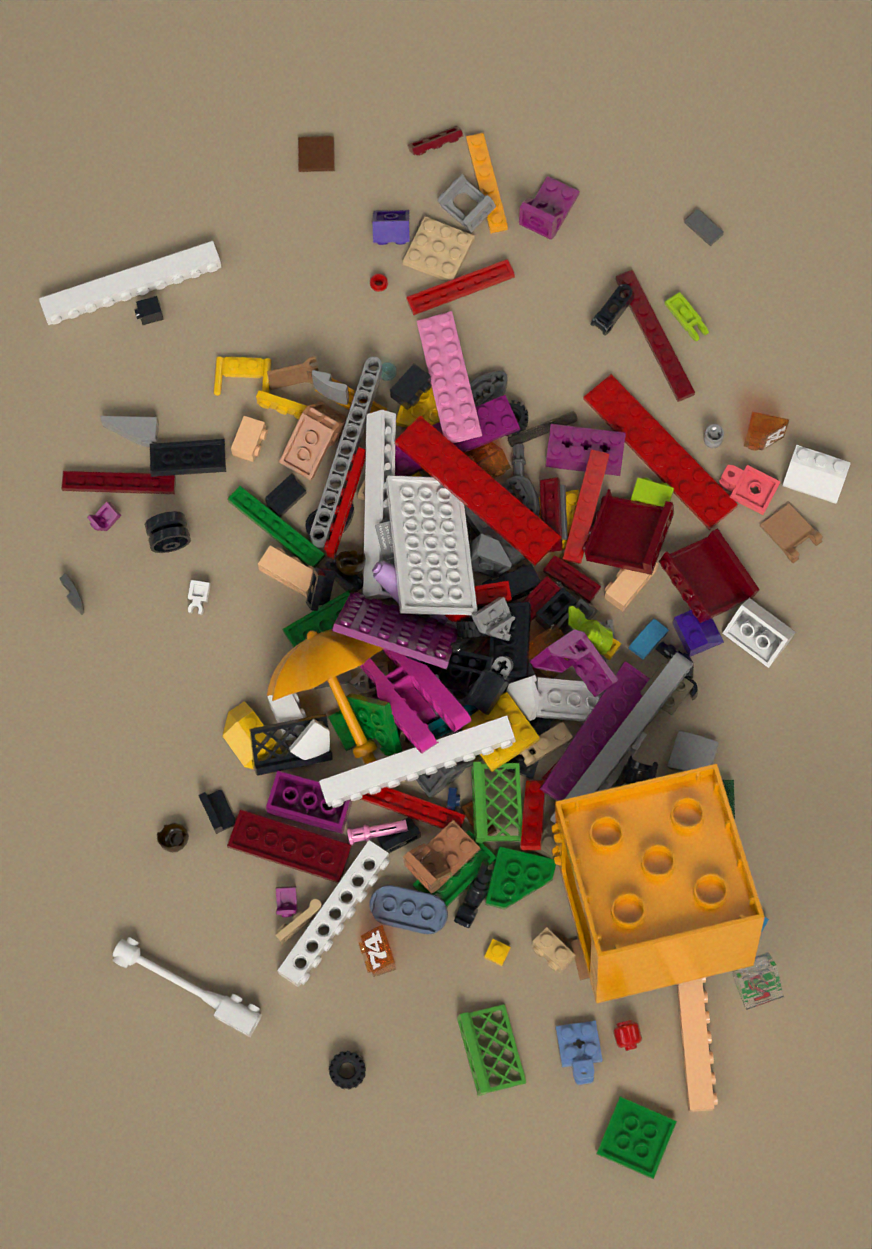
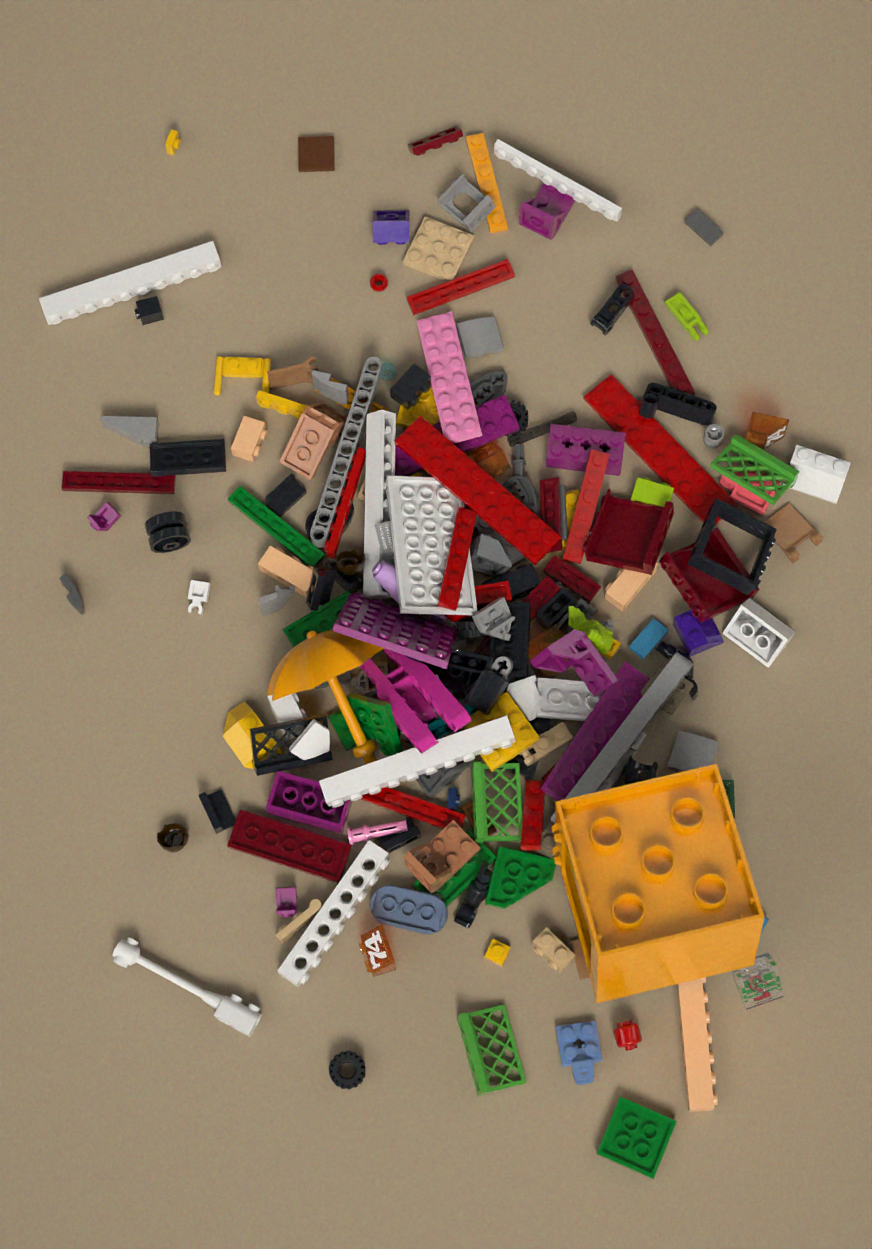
none -> yellow plate [165,129,181,155]
none -> light grey slope [258,585,295,617]
none -> red plate [437,506,477,611]
none -> light grey slope [456,317,504,358]
none -> white plate [494,139,622,222]
none -> black beam [639,383,717,426]
none -> black window [687,498,777,595]
none -> bright green fence [710,434,799,505]

